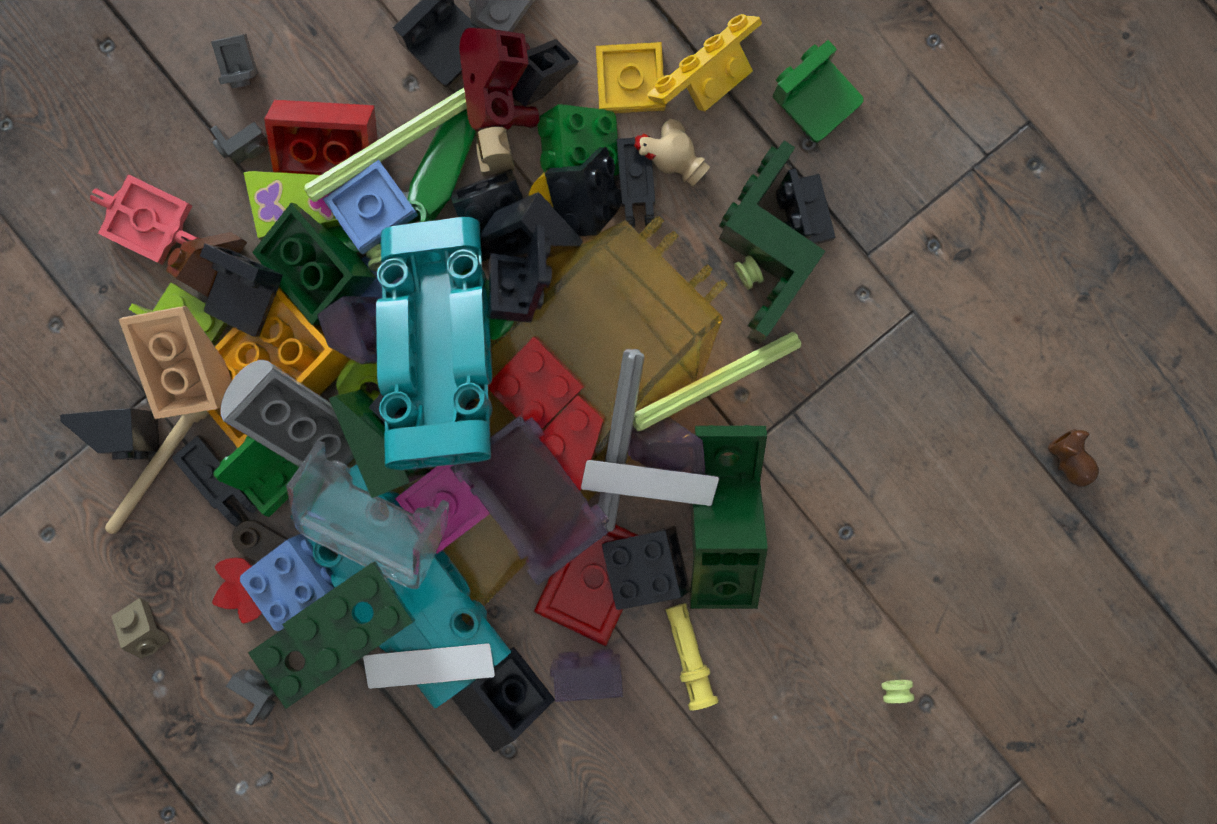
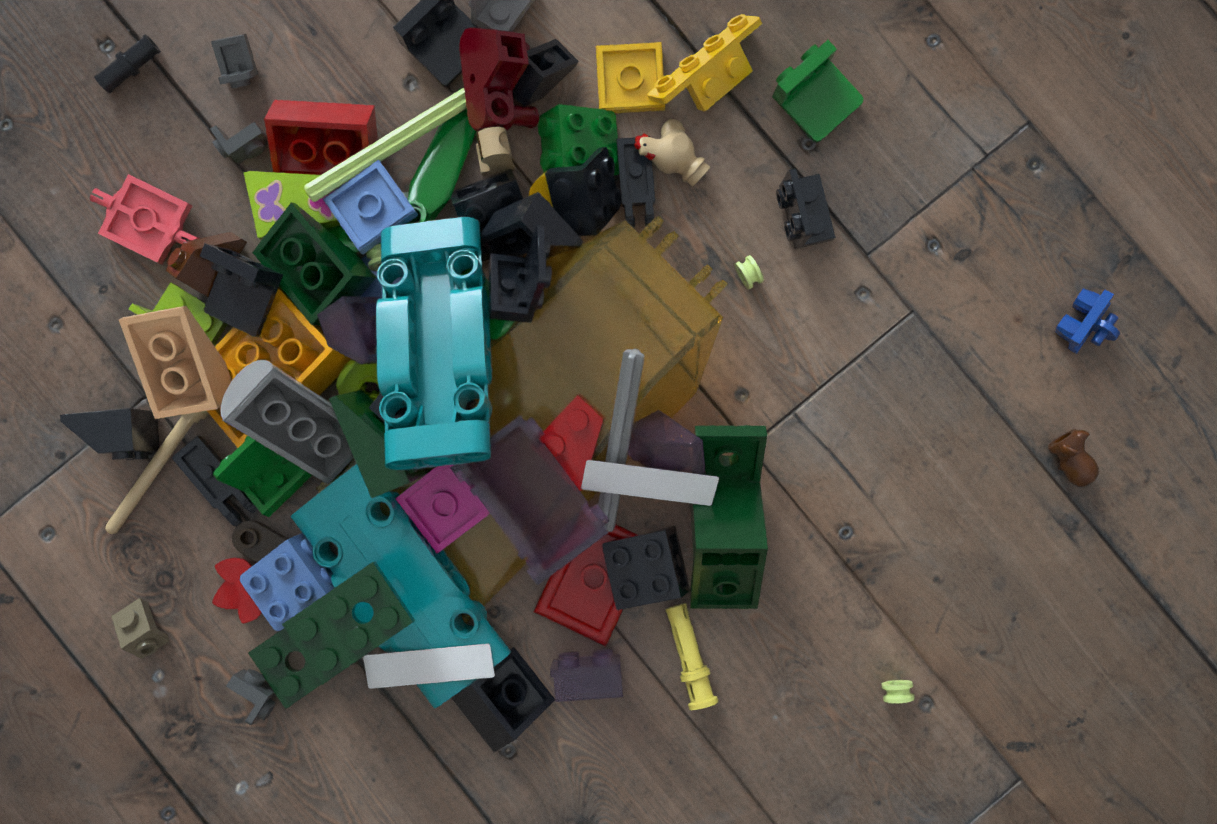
clear windscreen [286,440,449,589] -> none
red plate [488,336,585,436] -> none
yellowish green axle [633,332,801,431] -> none
dark green bracket [719,140,826,344] -> none
none -> black pin [94,34,161,93]
none -> blue hips [1055,288,1120,354]

